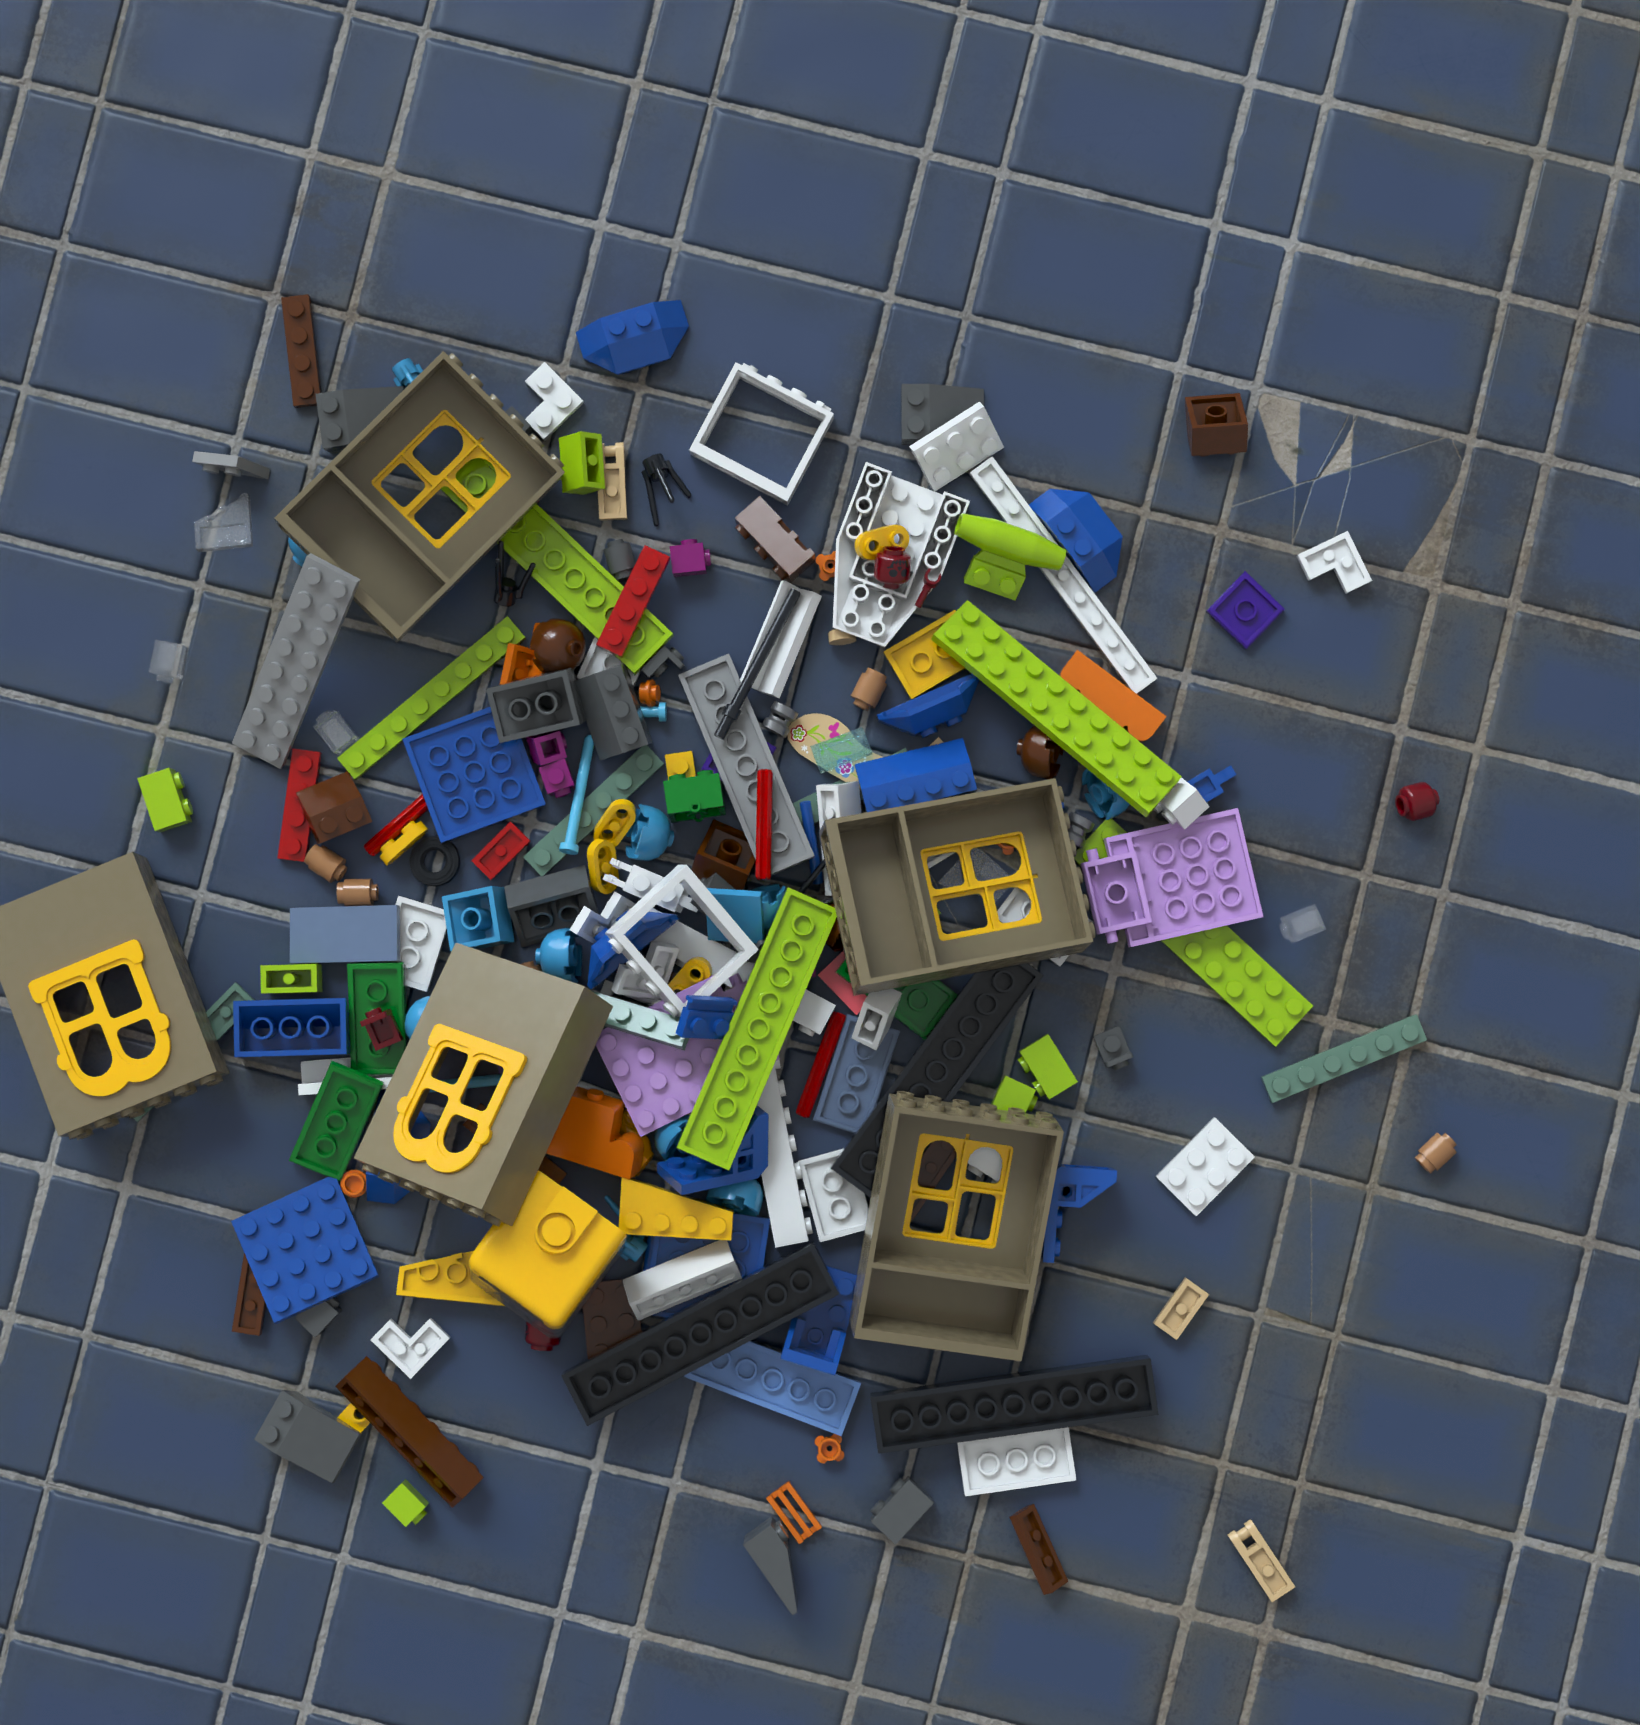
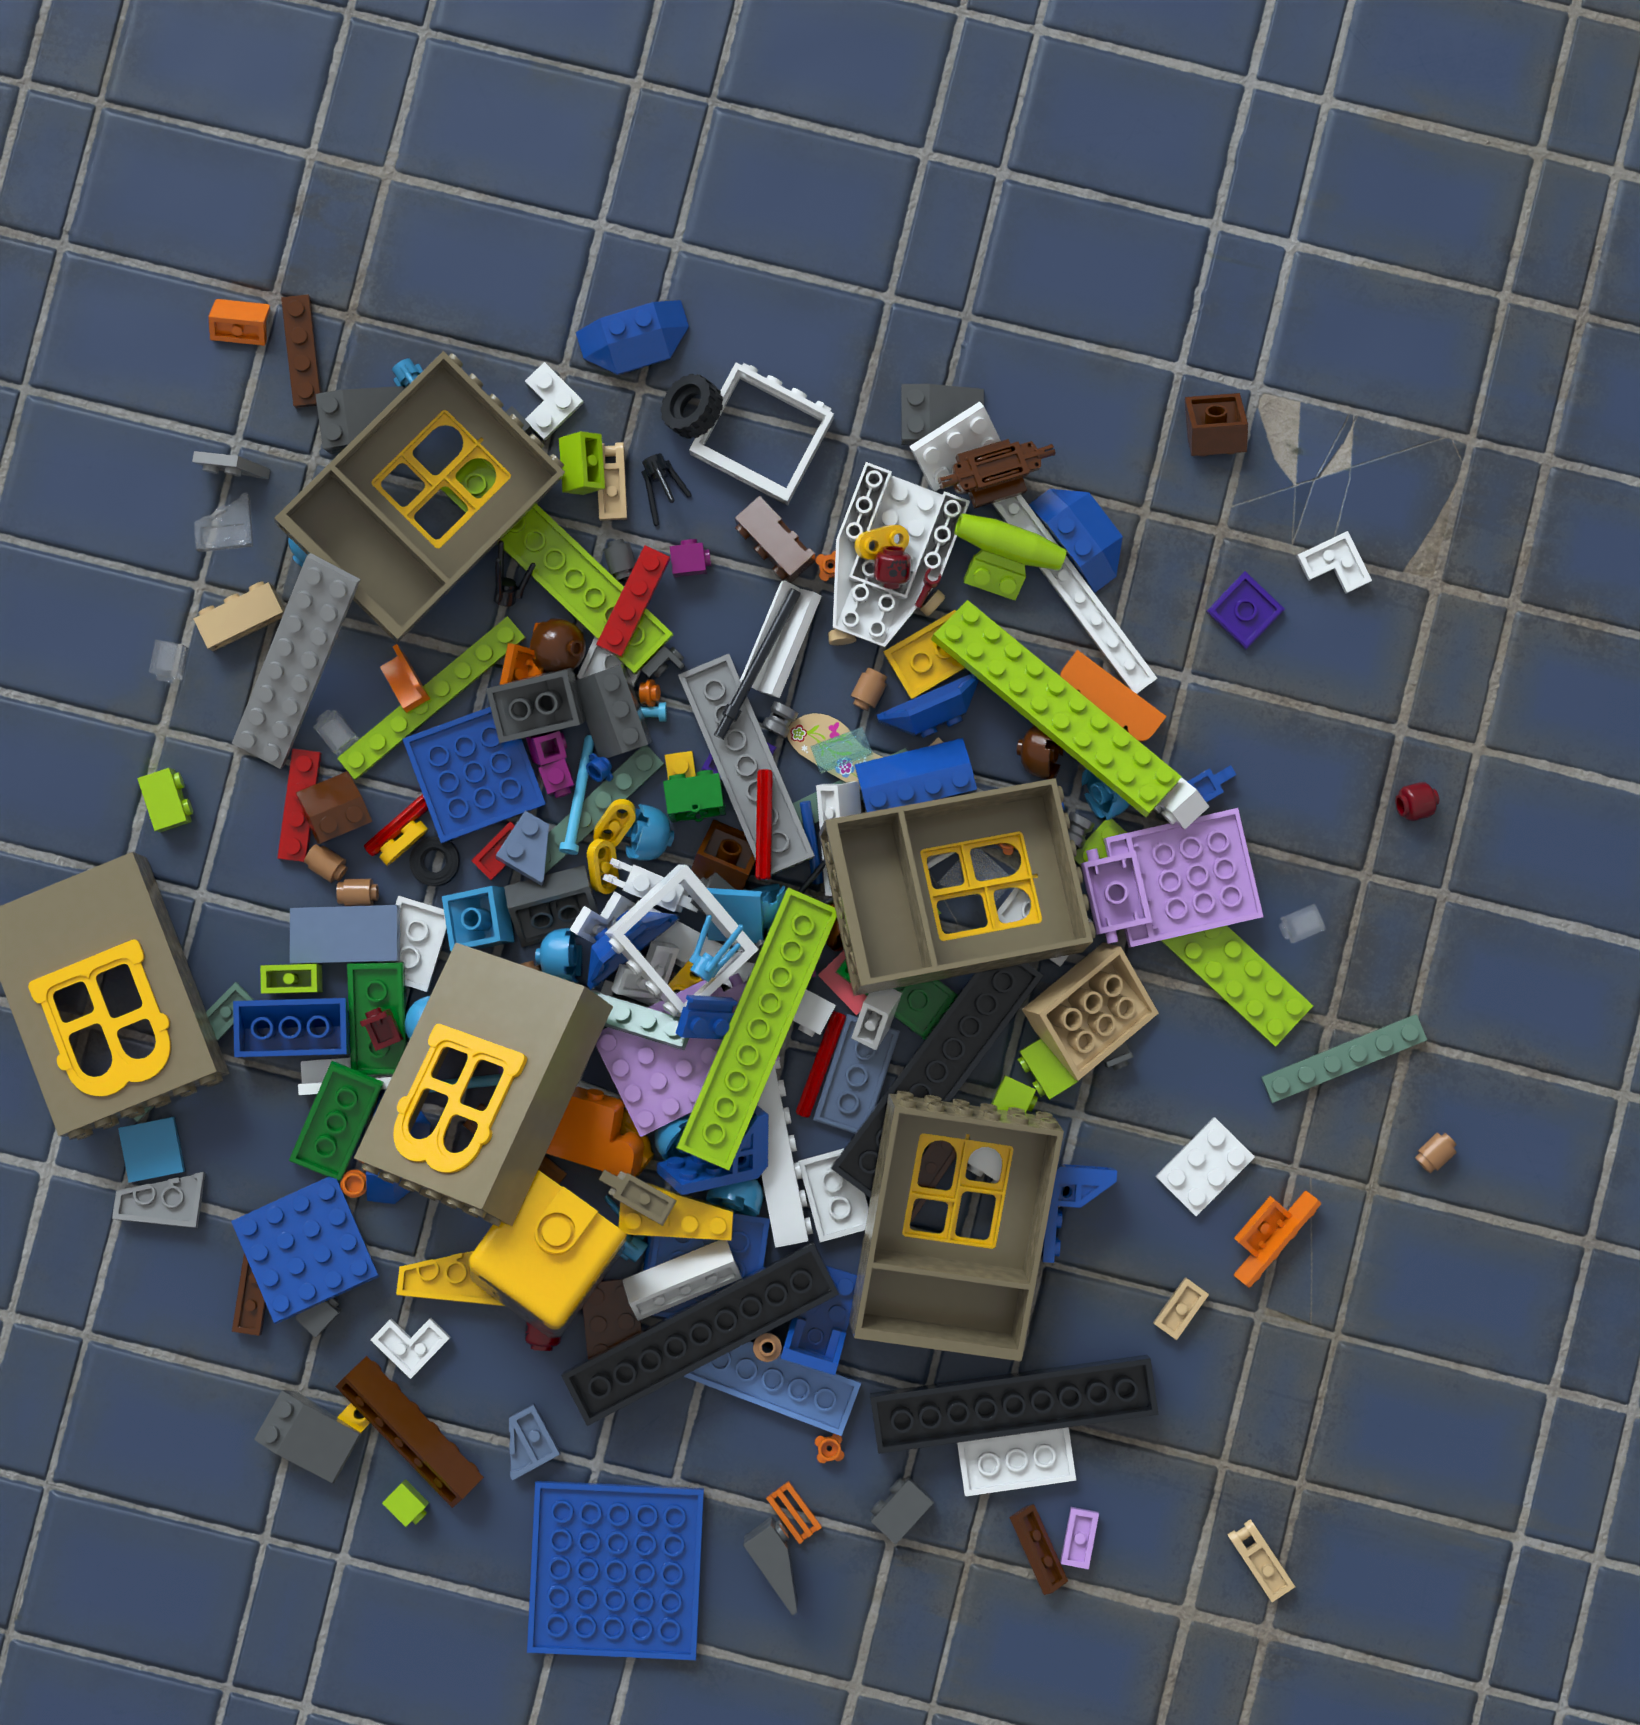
none -> light grey wing [112,1172,206,1228]
none -> dark azure tile [118,1117,185,1183]
none -> tan brick [193,581,285,651]
none -> orange panel [208,299,270,346]
none -> orange panel [380,644,430,713]
none -> sand blue wing [496,810,549,886]
none -> sand blue wing [509,1403,561,1480]
none -> blue plate [527,1481,704,1660]
none -> blue plate [586,753,613,782]
none -> dark tan hinge [599,1170,677,1226]
none -> black tyre [661,374,723,439]
none -> dark azure plant [689,915,744,982]
none -> medium nougat brick [753,1333,782,1362]
none -> tan tile [919,589,945,616]
none -> reddish brown piece [938,439,1056,509]
none -> tan slope [1022,943,1159,1081]
none -> lavender plate [1060,1507,1099,1569]
none -> orange bracket [1234,1191,1321,1288]

